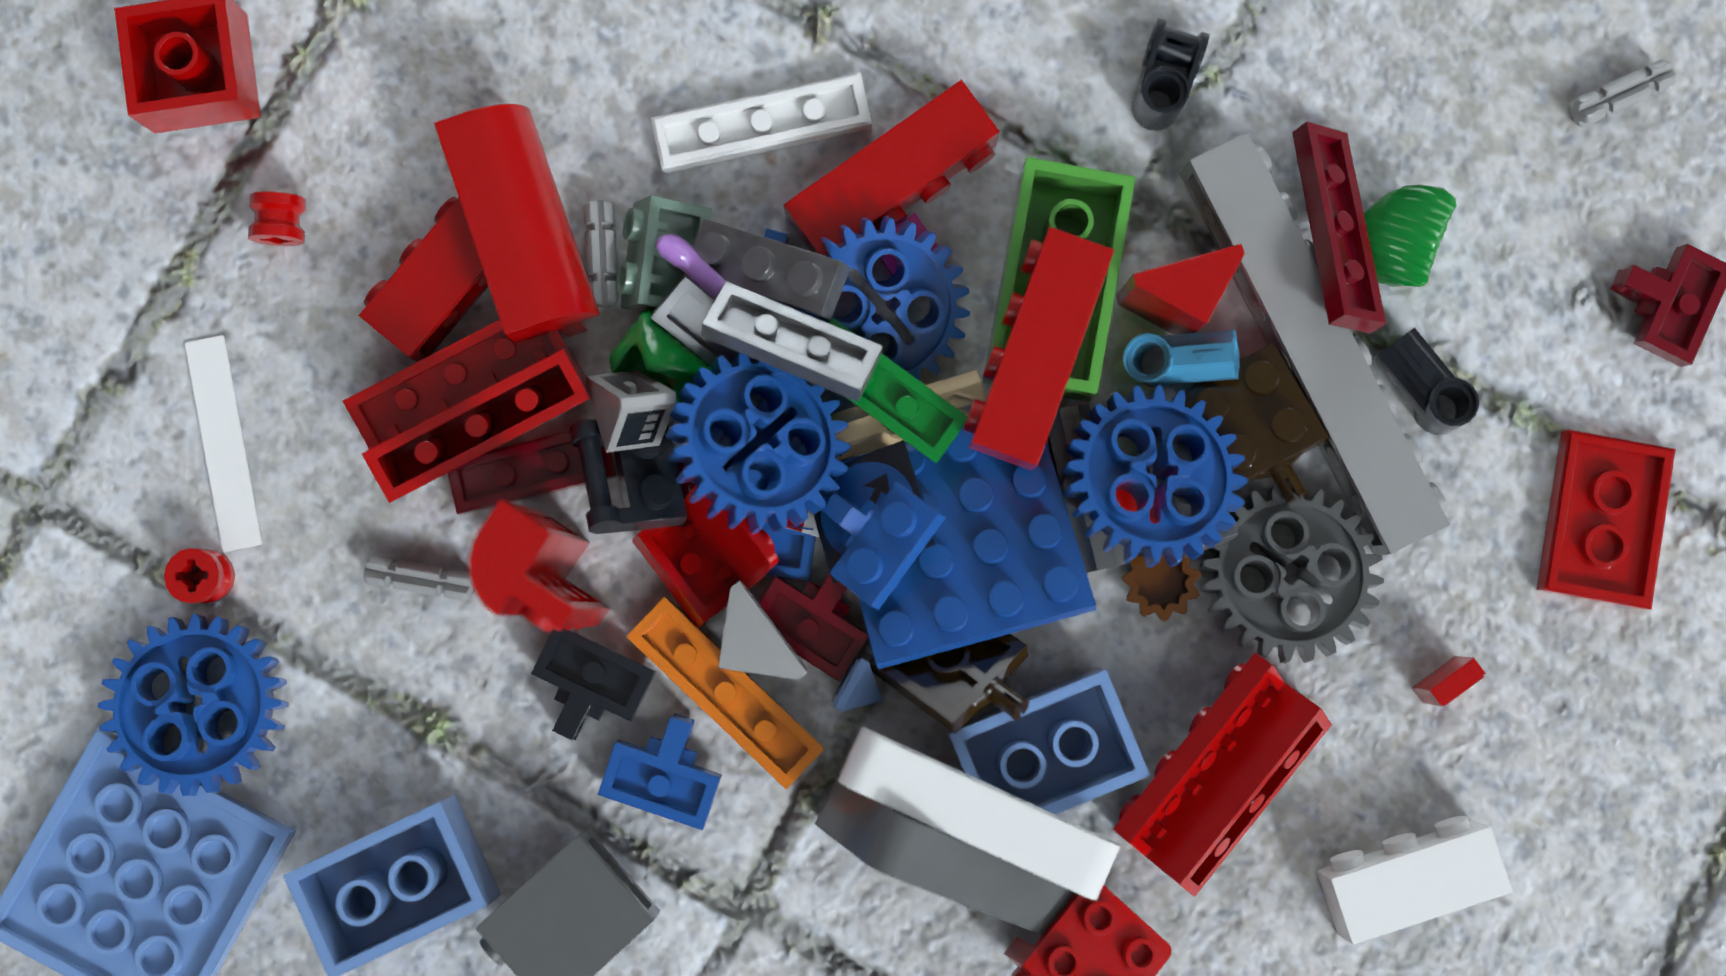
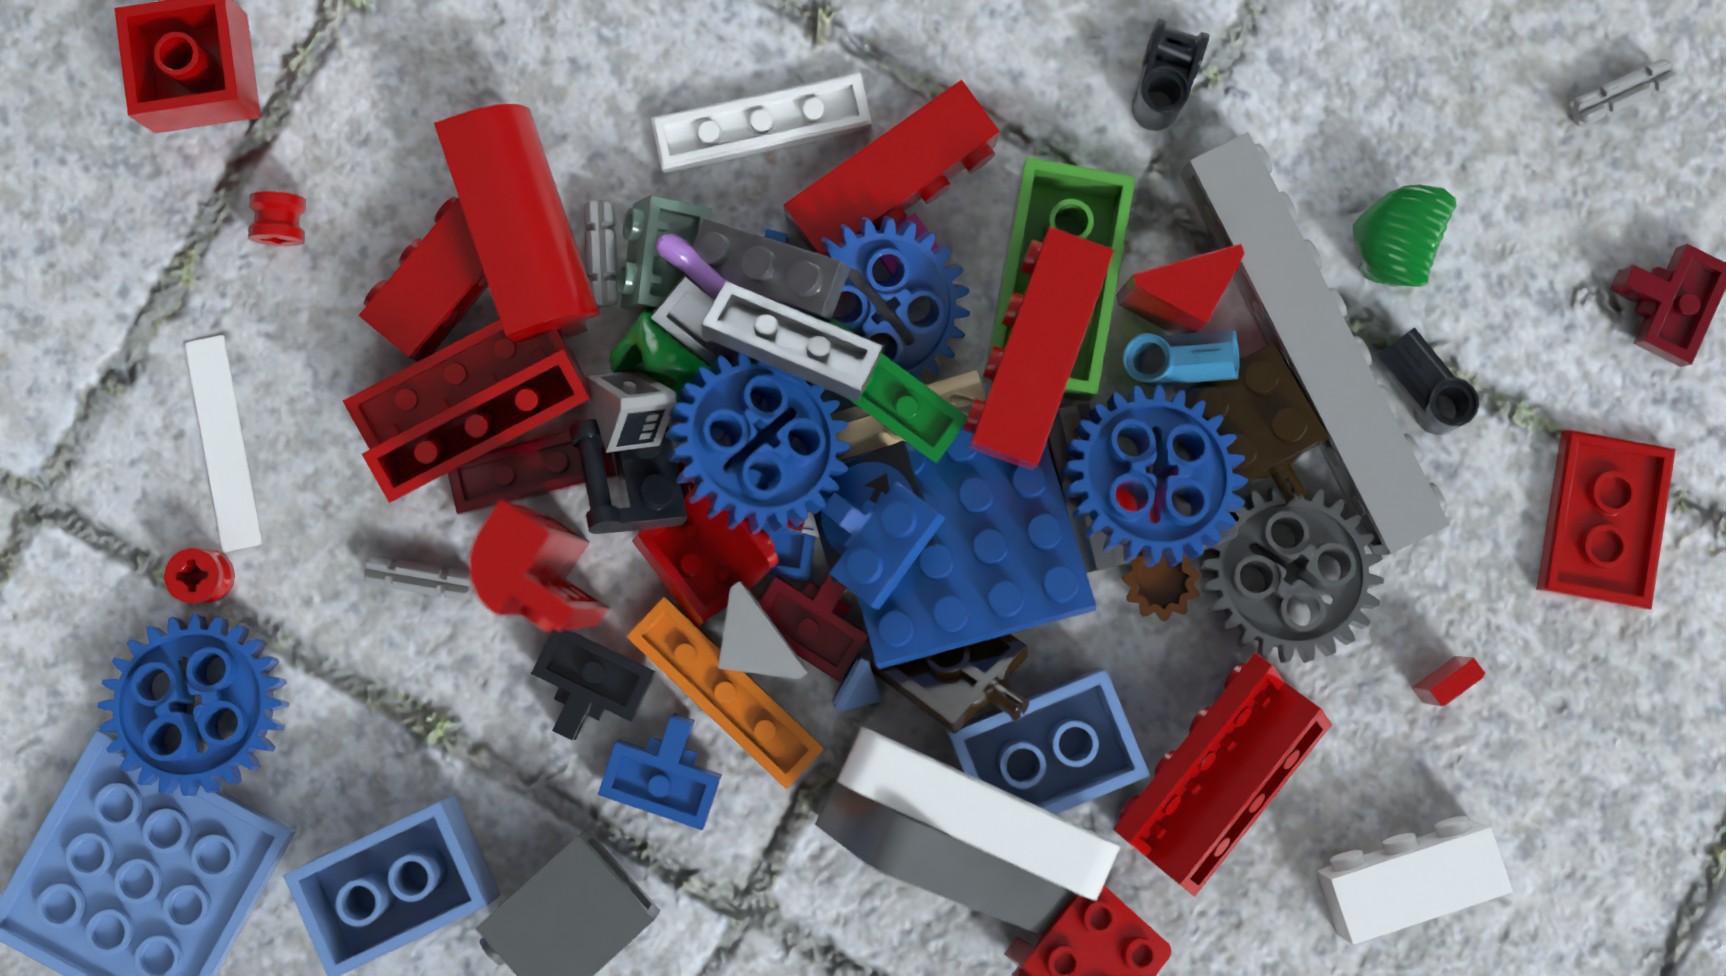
dark red plate [1292,121,1386,334] -> none

